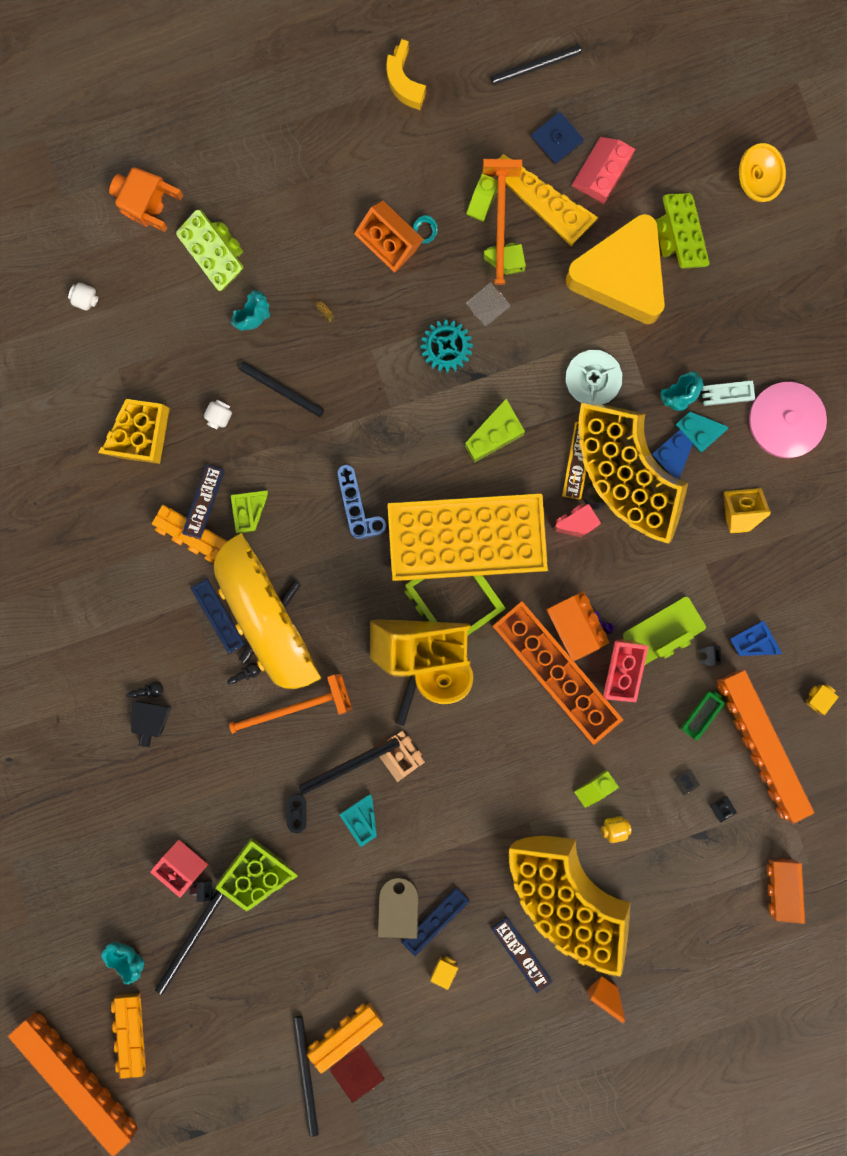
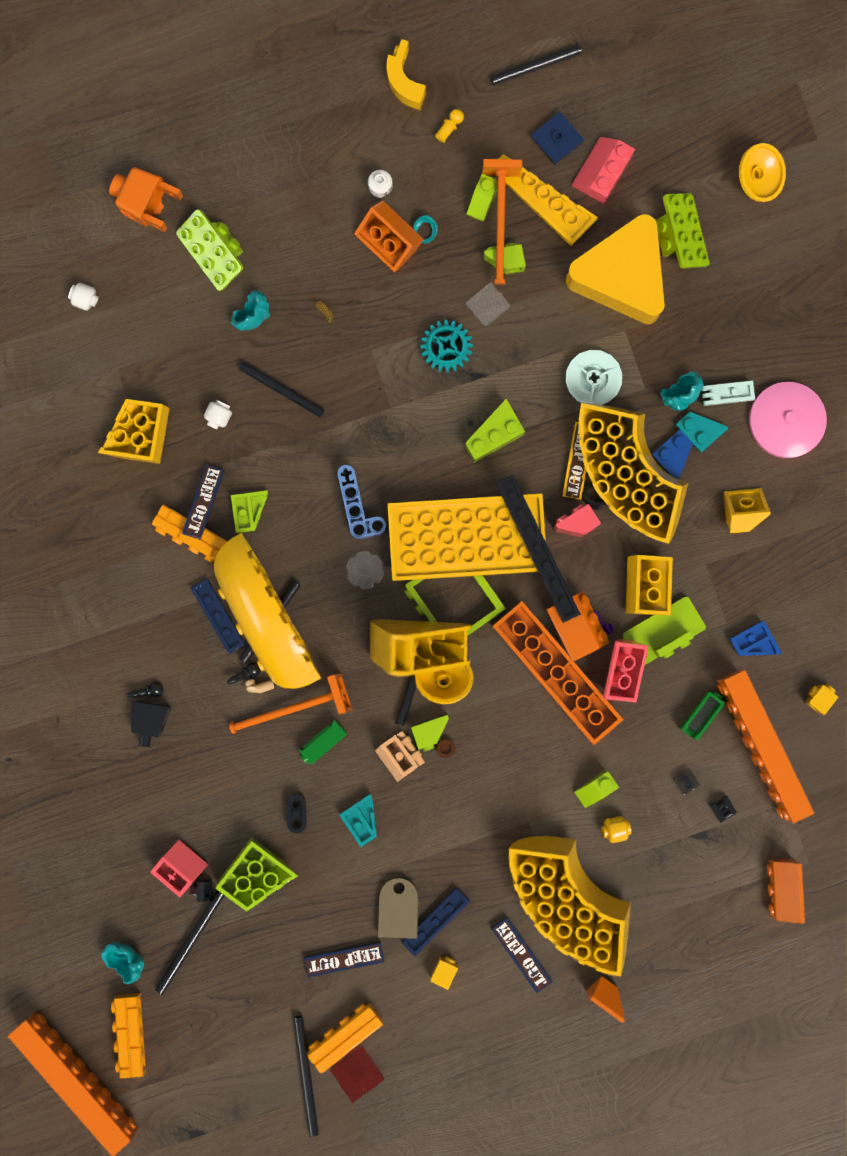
black axle [299,737,400,794] -> none
black tile [699,646,722,666] -> none
none -> tan arm [245,679,274,693]
none -> green window [299,719,348,765]
none -> tile [304,942,384,977]
none -> clear plant [346,551,385,590]
none -> white head [368,170,393,198]
none -> lime slope [411,714,449,751]
none -> yellow pin [435,109,464,143]
none -> reddish brown tile [436,738,455,758]
none -> black tile [495,474,581,623]
none -> yellow slope [625,555,673,615]

